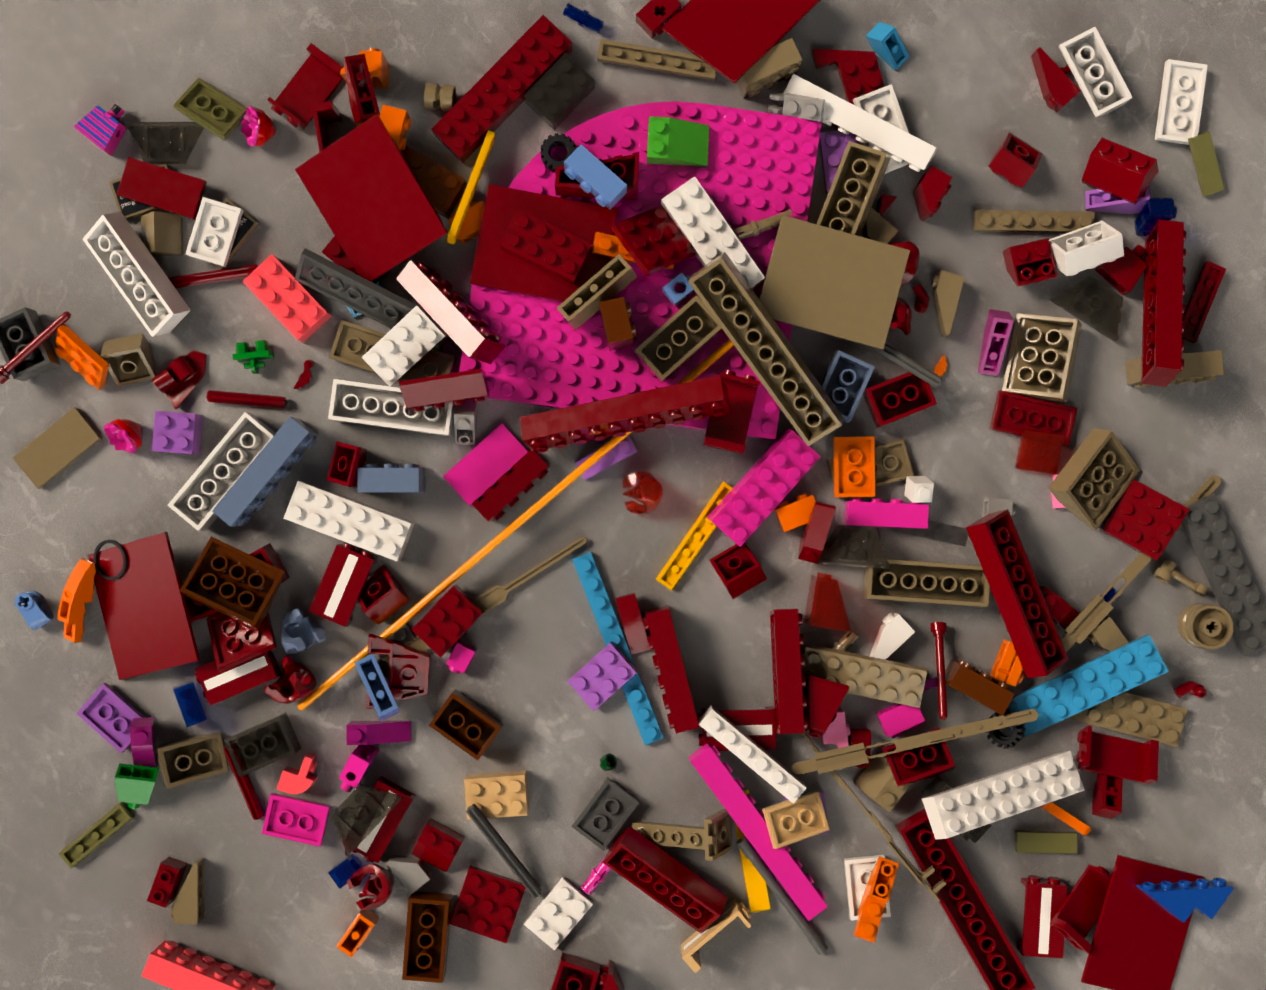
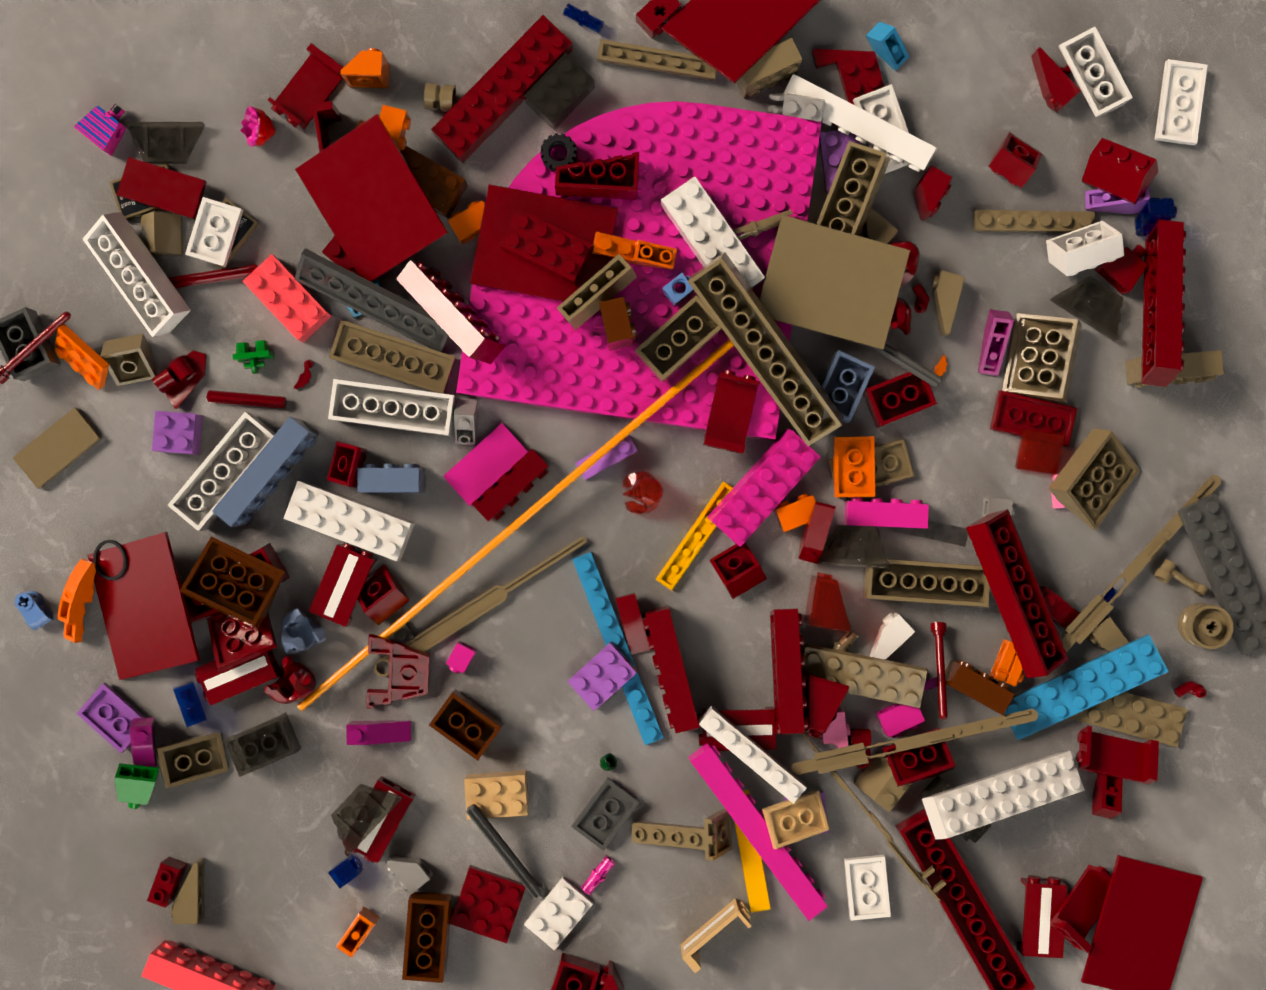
olive tile [58,802,135,869] -> none
hair [103,419,142,453] -> none
olive tile [174,78,247,141] -> none
dark red axle [224,744,264,820] -> none
dark pink plate [262,793,331,847] -> none
coral brick [276,753,318,794] -> none
dark pink torso [339,745,380,792] -> none
dark red slope [344,54,380,124] -> none
dark red piece [346,864,395,910] -> none
medium blue brick [354,654,399,721] -> none
white plate [362,304,447,386] -> none
dark red slope [399,369,490,412] -> none
dark red brick [411,584,485,658] -> none
dark red slope [411,818,465,872] -> none
yellow tile [447,130,495,245] -> none
dark red brick [520,375,731,452] -> none
medium blue brick [564,144,627,210] -> none
dark red brick [603,826,728,933] -> none
dark red plate [611,205,696,276] -> none
bright green slope [647,116,709,167] -> none
dark grey piece [736,836,828,955] -> none
orange slope [853,856,899,943] -> none
dark red slope [877,194,897,216] -> none
white brick [904,476,934,503] -> none
black tyre [985,709,1026,749] -> none
dark red slope [1003,238,1058,287] -> none
olive tile [1015,831,1077,853] -> none
orange beam [1040,802,1092,837] -> none
dark red plate [1101,479,1190,561] -> none
blue slope [1136,878,1234,923] -> none
dark red plate [1182,261,1226,343] -> none
olive tile [1188,131,1224,196] -> none

